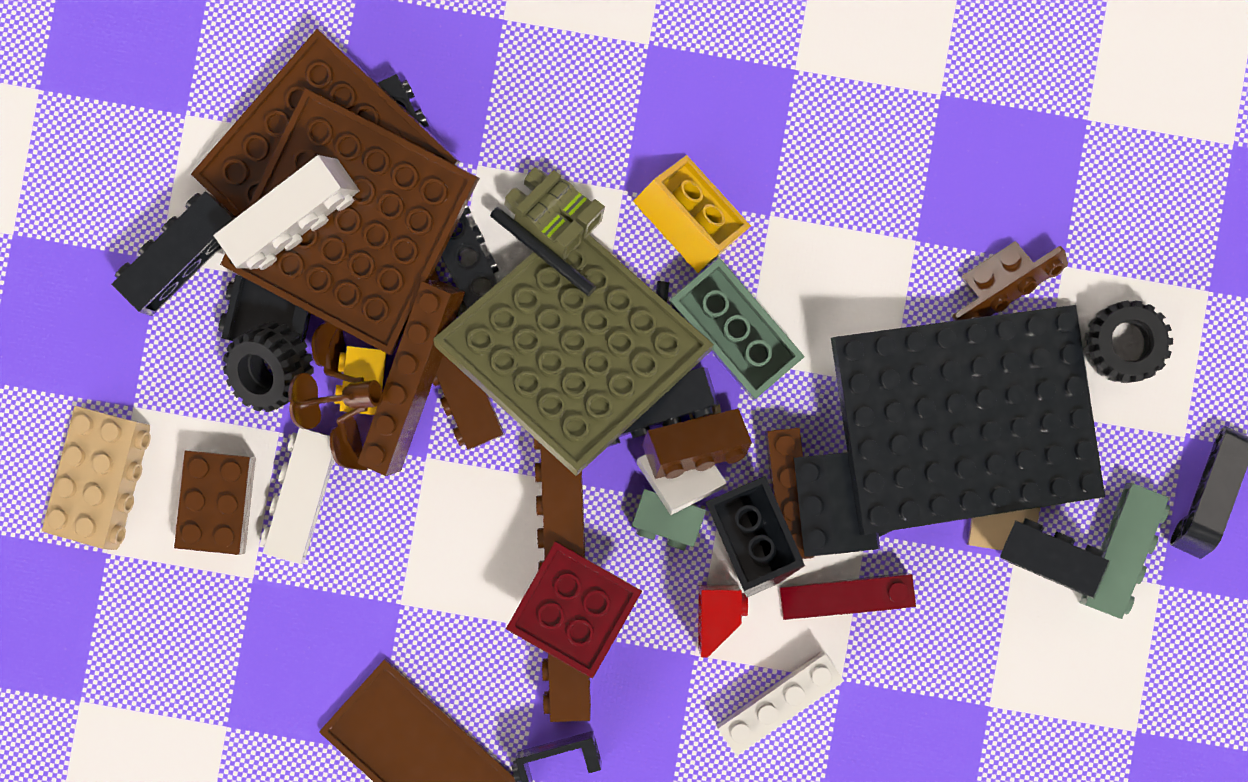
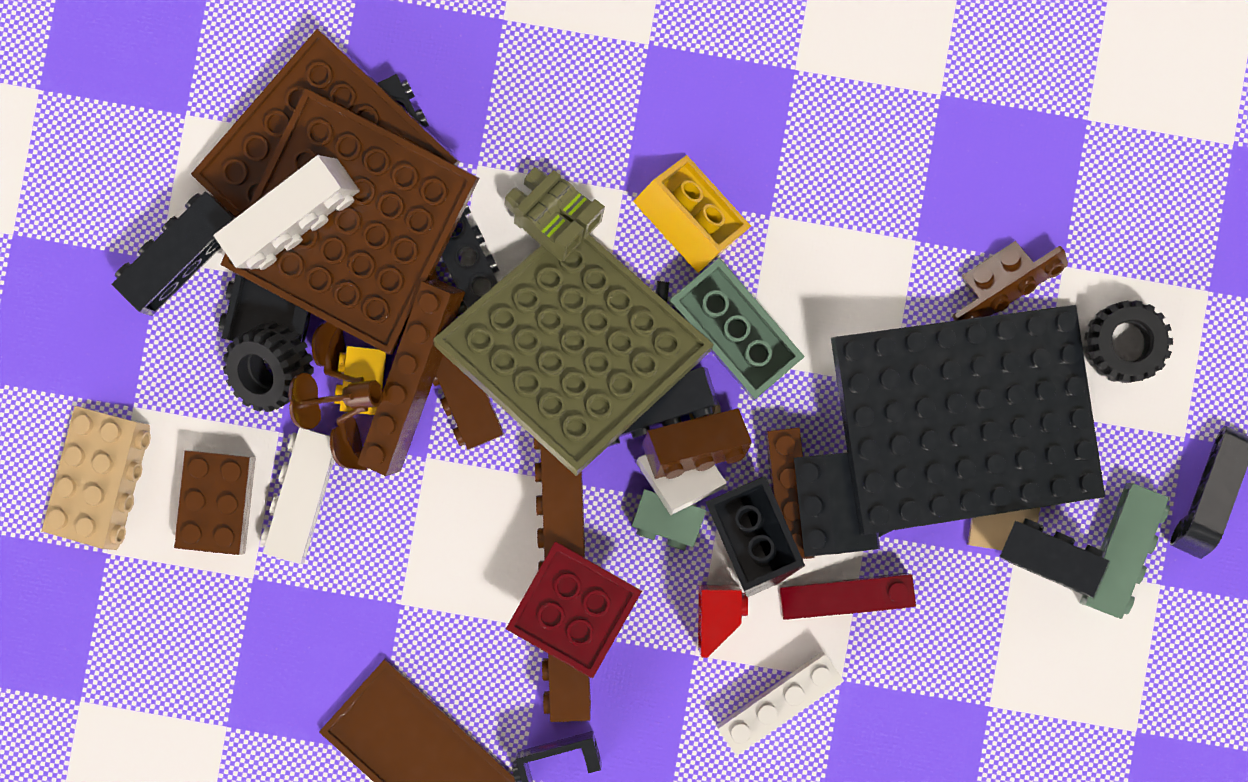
black bar [490,207,596,297] -> none

